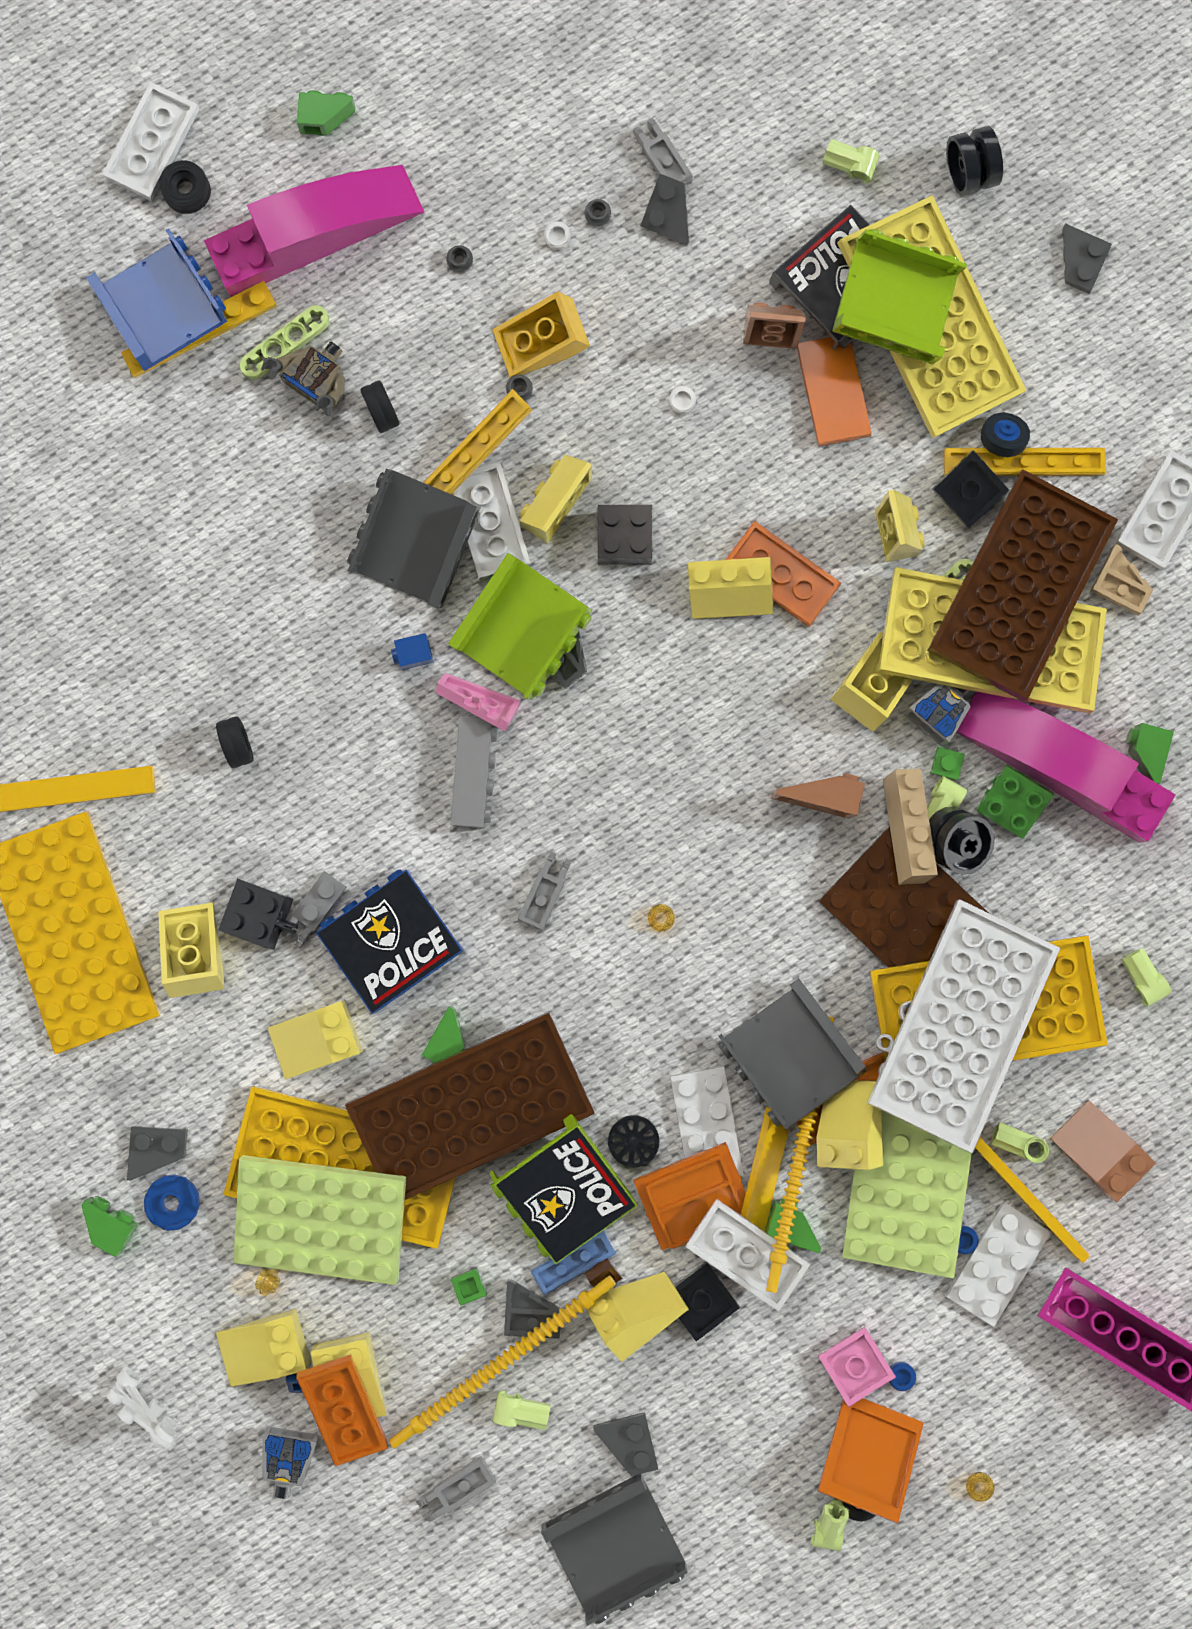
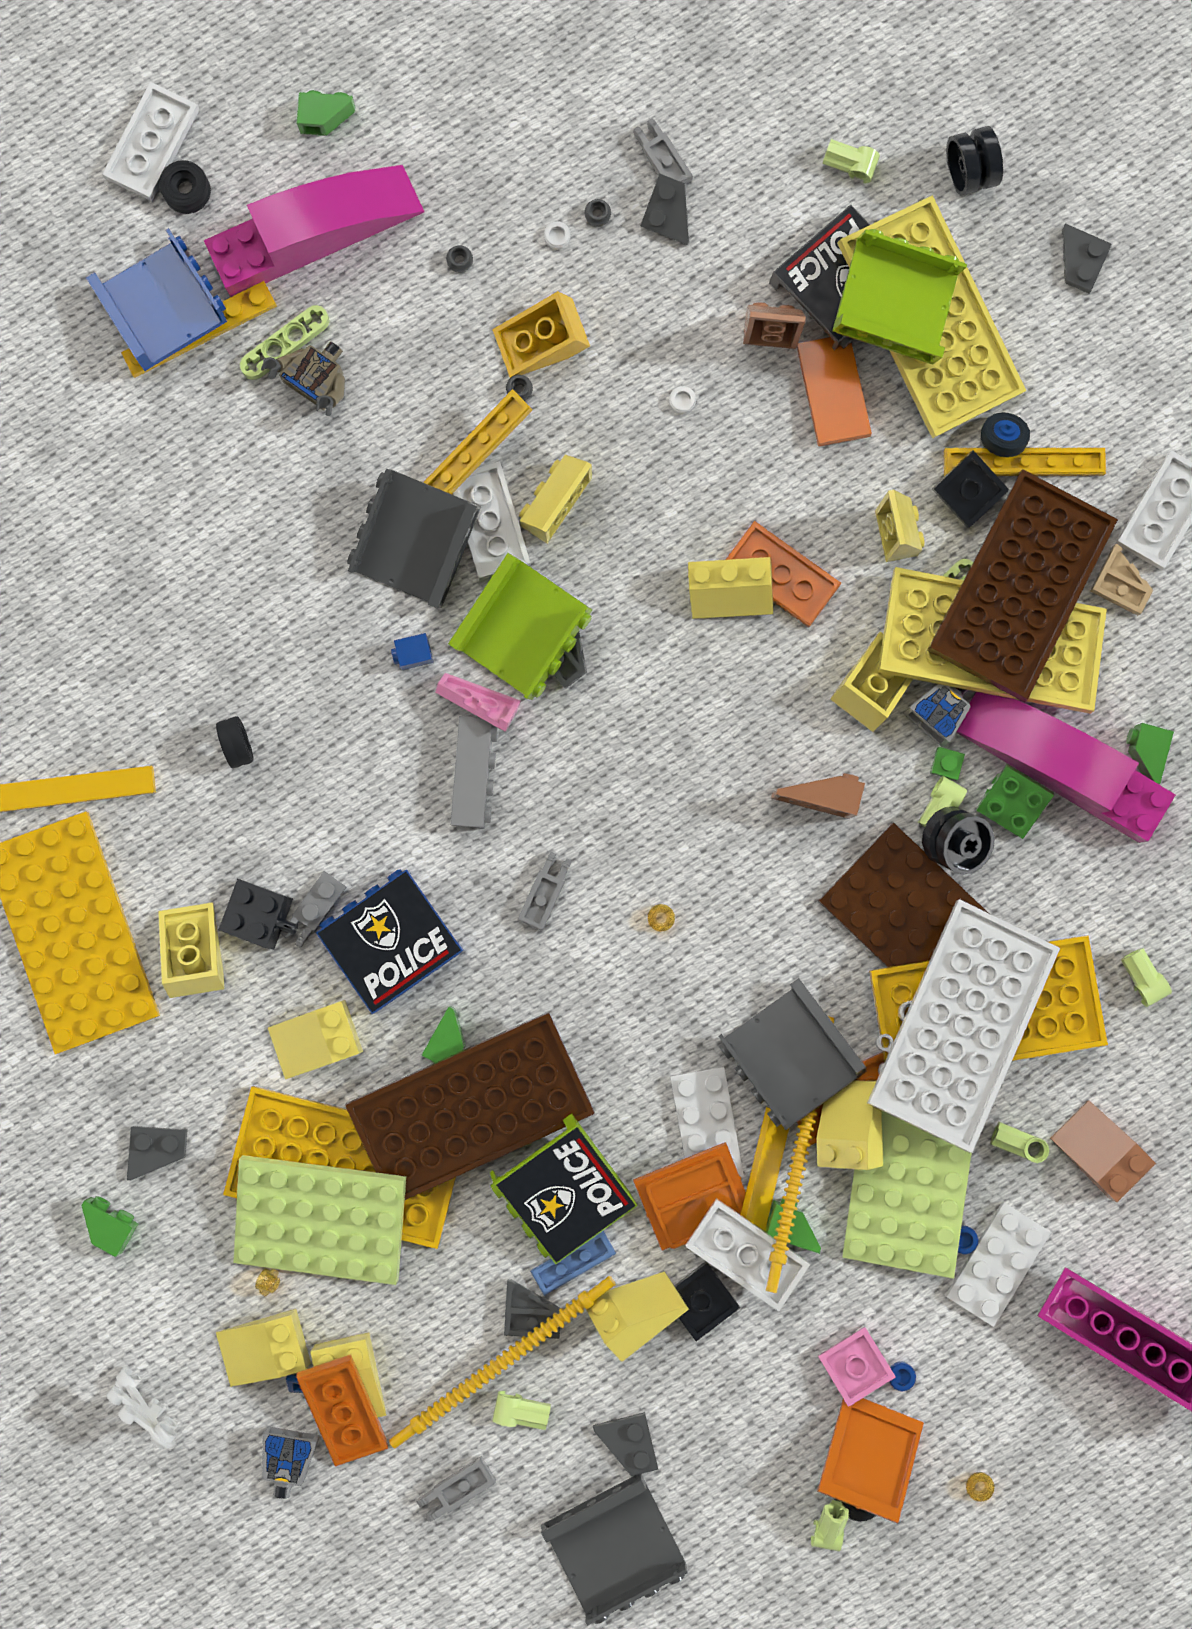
blue tile [144,1174,200,1231] -> none
black tyre [360,380,400,433] -> none
bright green plate [450,1267,487,1306] -> none
reddish brown plate [585,1258,623,1287] -> none
black brick [598,505,652,565] -> none
black wheel [608,1115,660,1168] -> none
tan brick [883,769,938,884] -> none
yellow tile [974,1136,1090,1263] -> none

